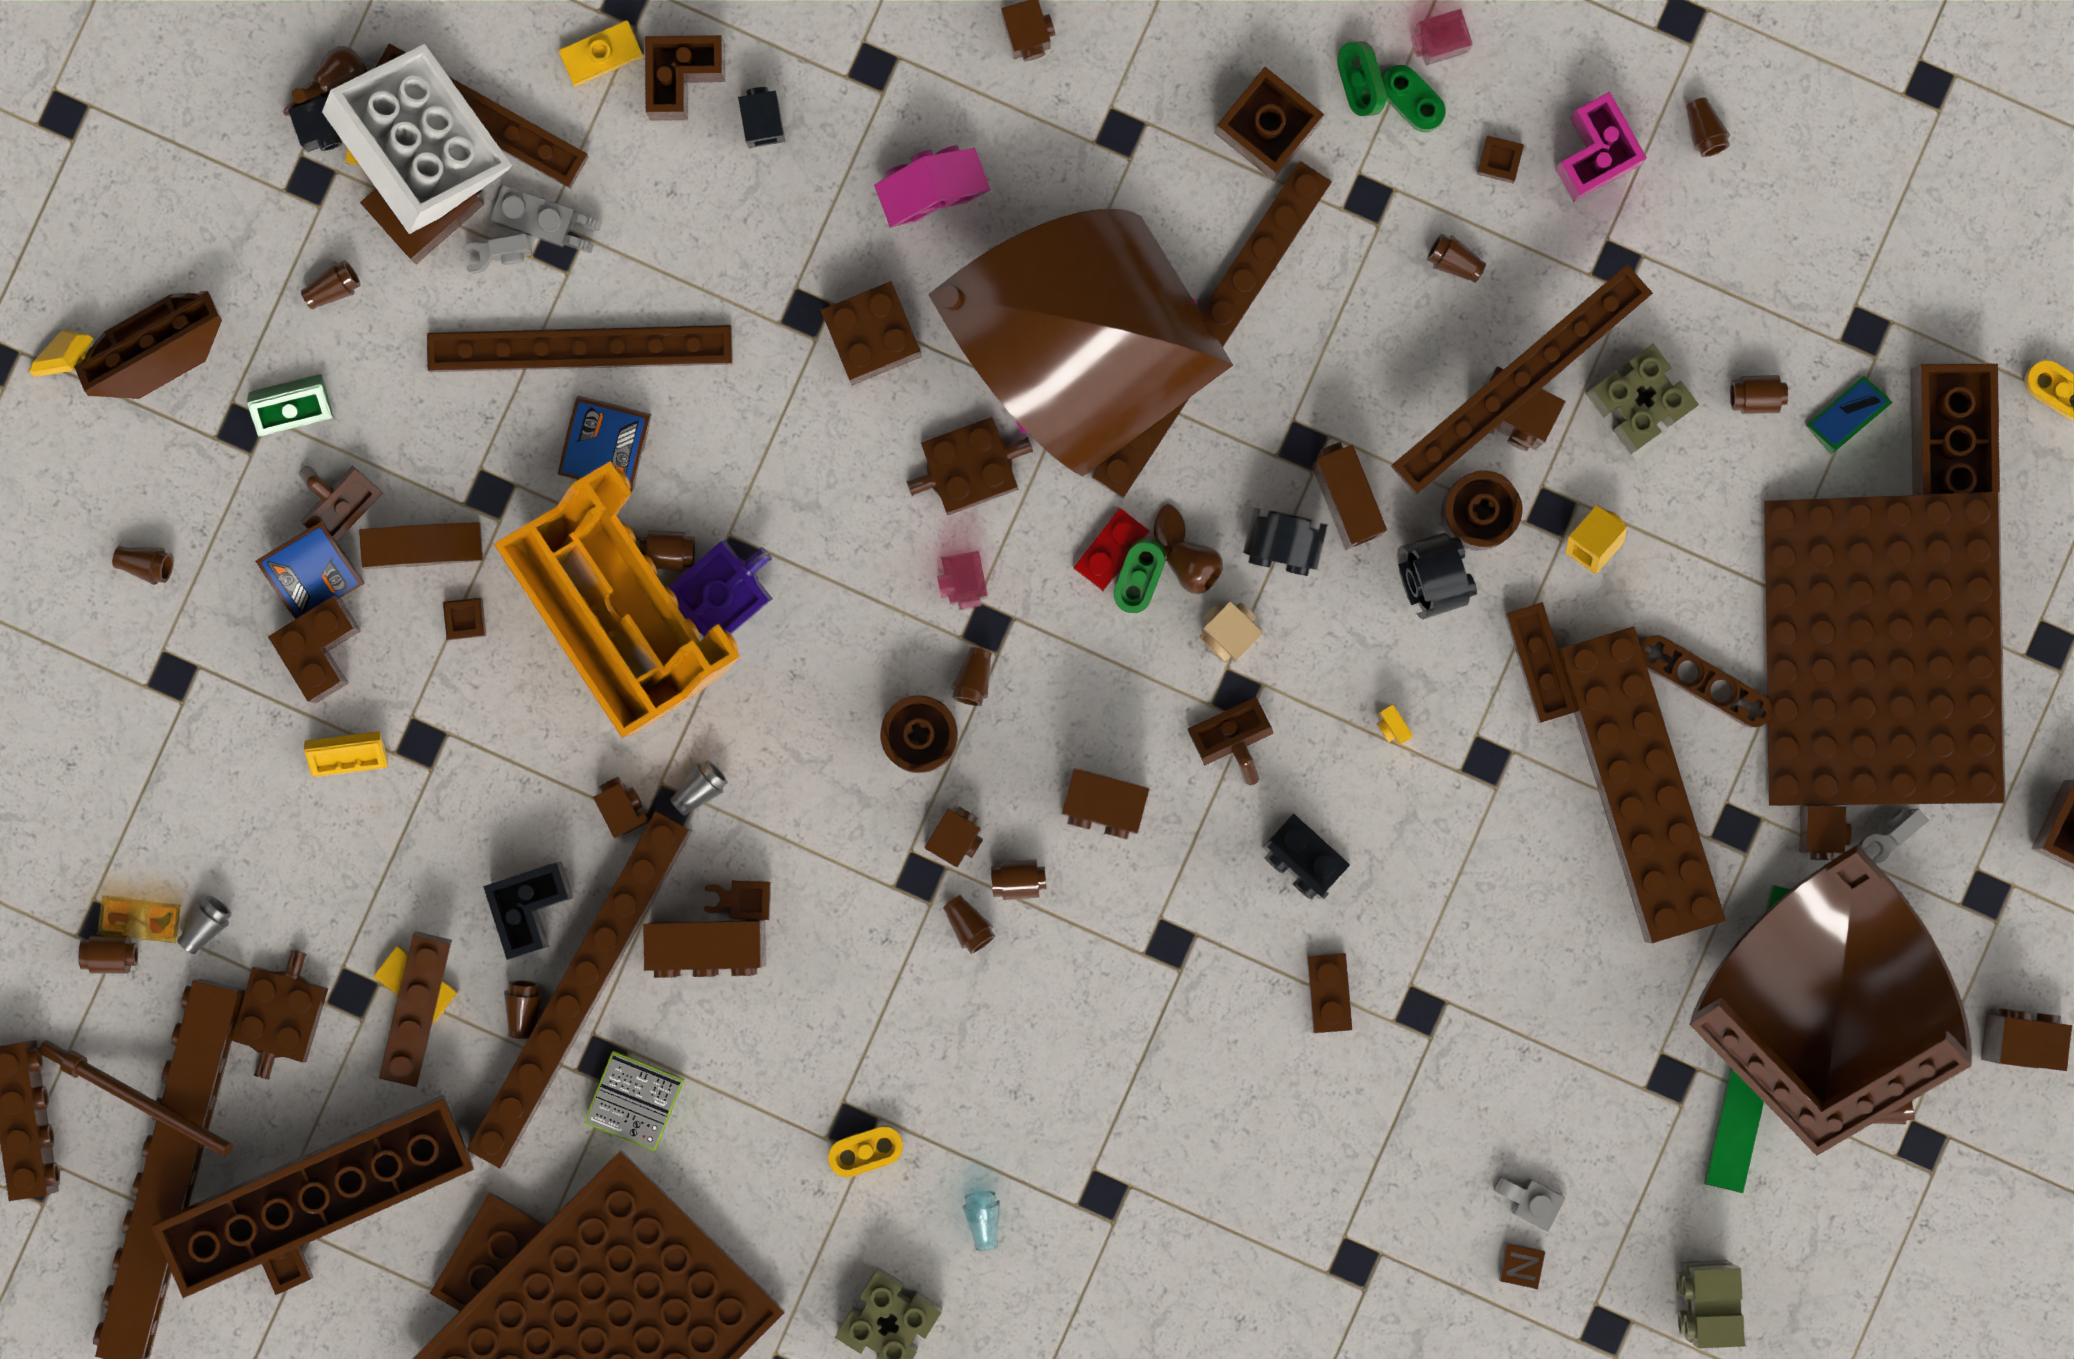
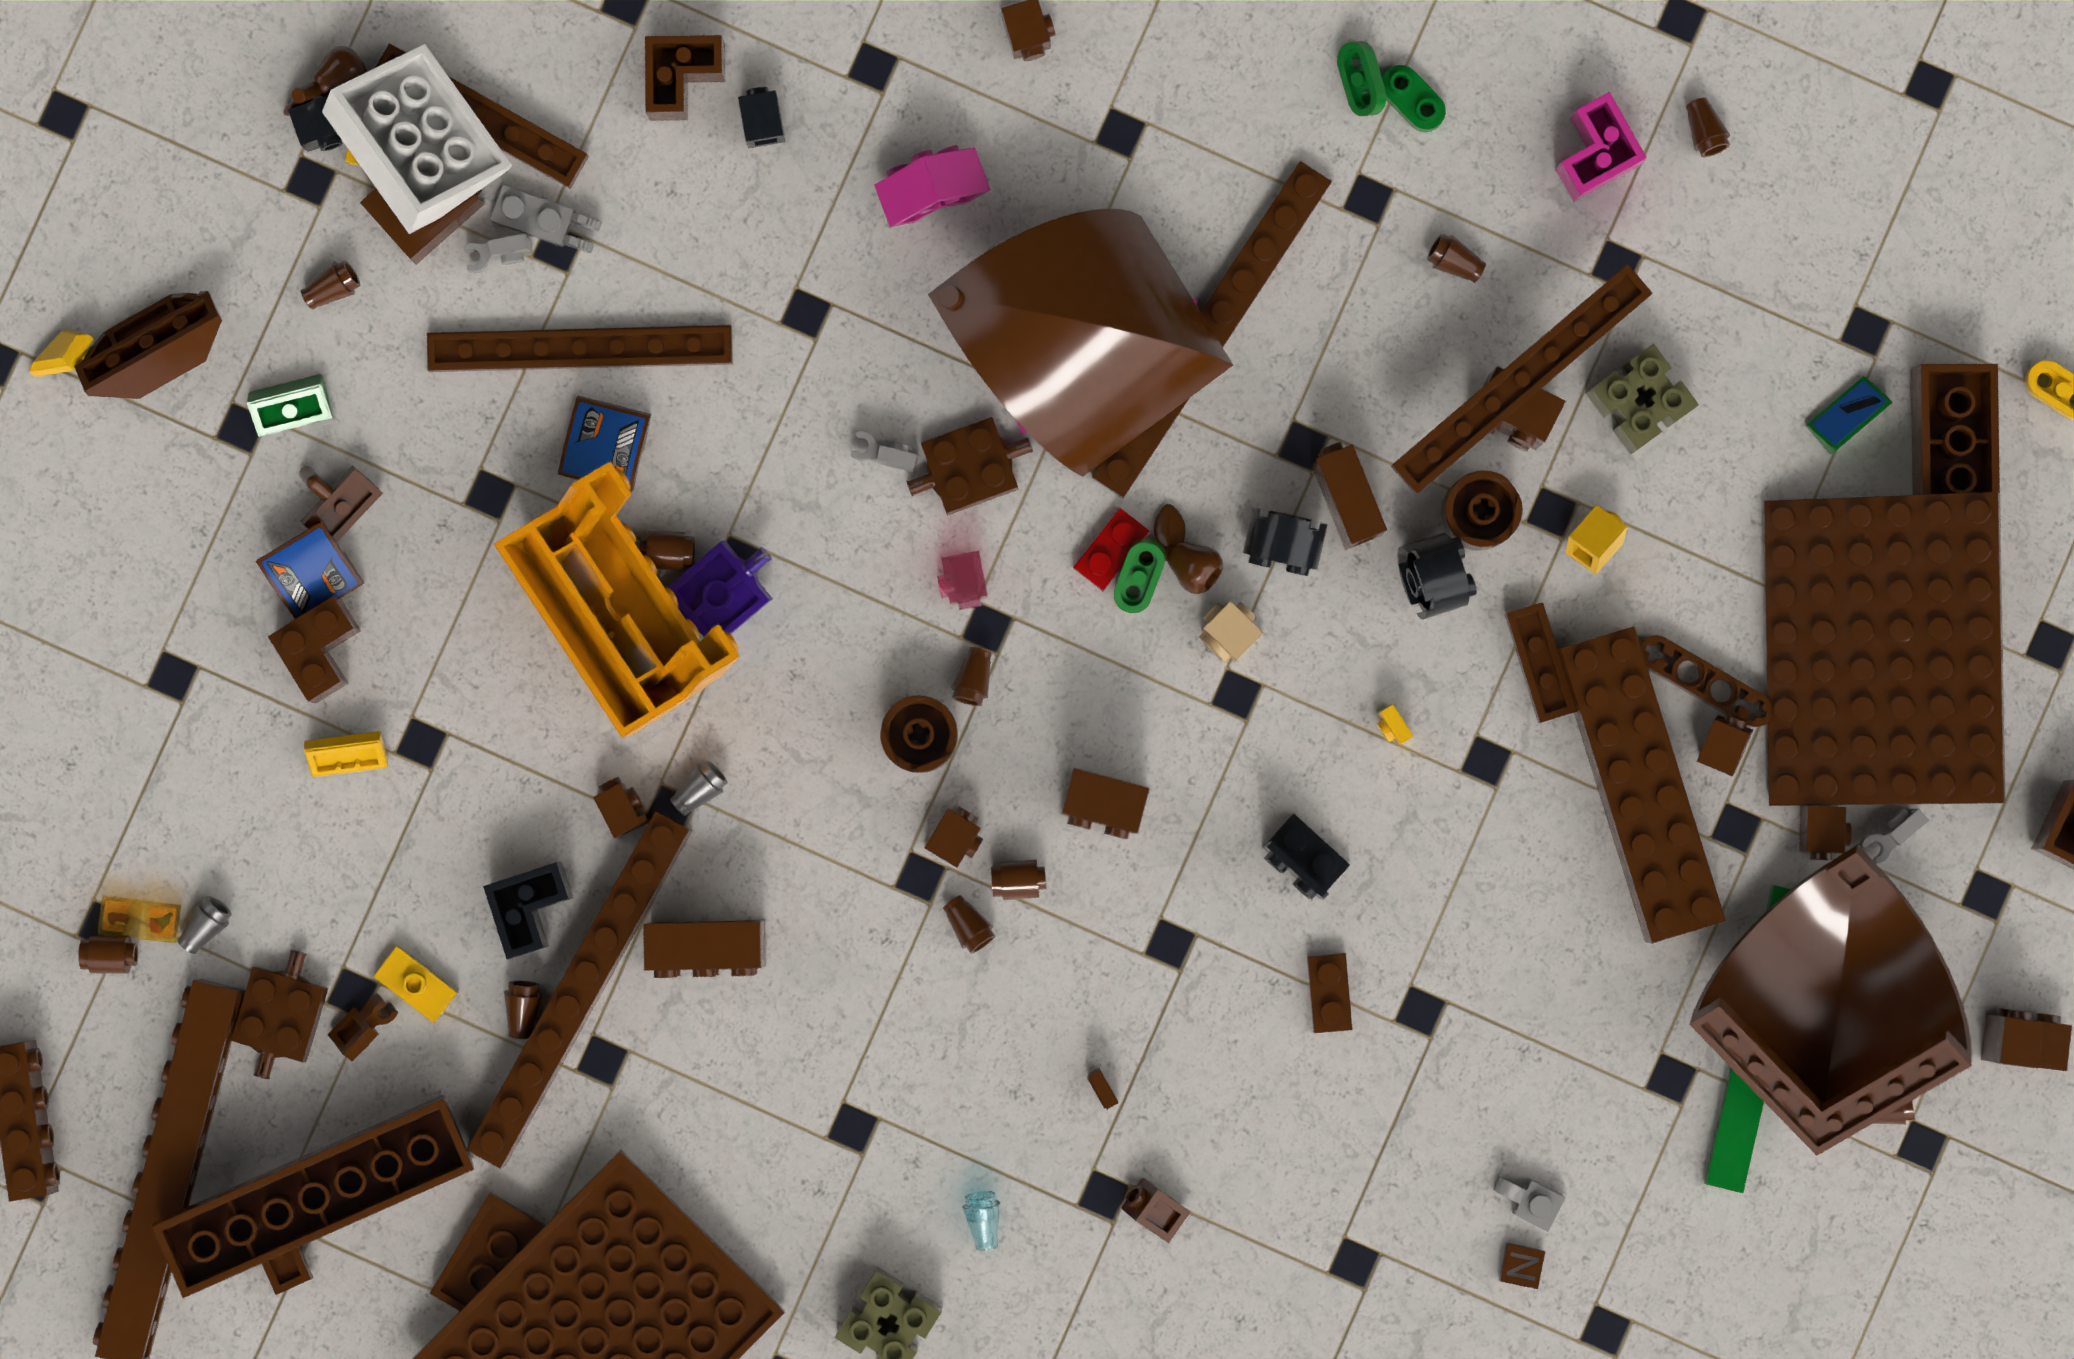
reddish brown bar [39,1040,233,1157] -> none
reddish brown cone [112,546,173,585] -> none
reddish brown slope [359,522,483,570] -> none
reddish brown plate [379,931,452,1087] -> none
reddish brown tile [443,598,486,640] -> none
yellow plate [558,20,644,87] -> none
light grey tile [584,1051,685,1152] -> none
reddish brown plate [704,880,771,920] -> none
reddish brown brick [821,281,922,386] -> none
yellow plate [828,1126,904,1178] -> none
reddish brown plate [1187,697,1274,785] -> none
reddish brown brick [1215,67,1324,181] -> none
clear pink brick [1411,9,1473,66] -> none
reddish brown tile [1477,135,1524,183] -> none
olive brick [1676,1260,1745,1349] -> none
reddish brown brick [1730,375,1788,414] -> none
none -> reddish brown plate [327,993,398,1062]
none -> light grey plate [851,431,918,473]
none -> reddish brown tile [1087,1068,1119,1109]
none -> reddish brown bracket [1122,1178,1190,1243]
none -> reddish brown brick [1697,713,1753,776]

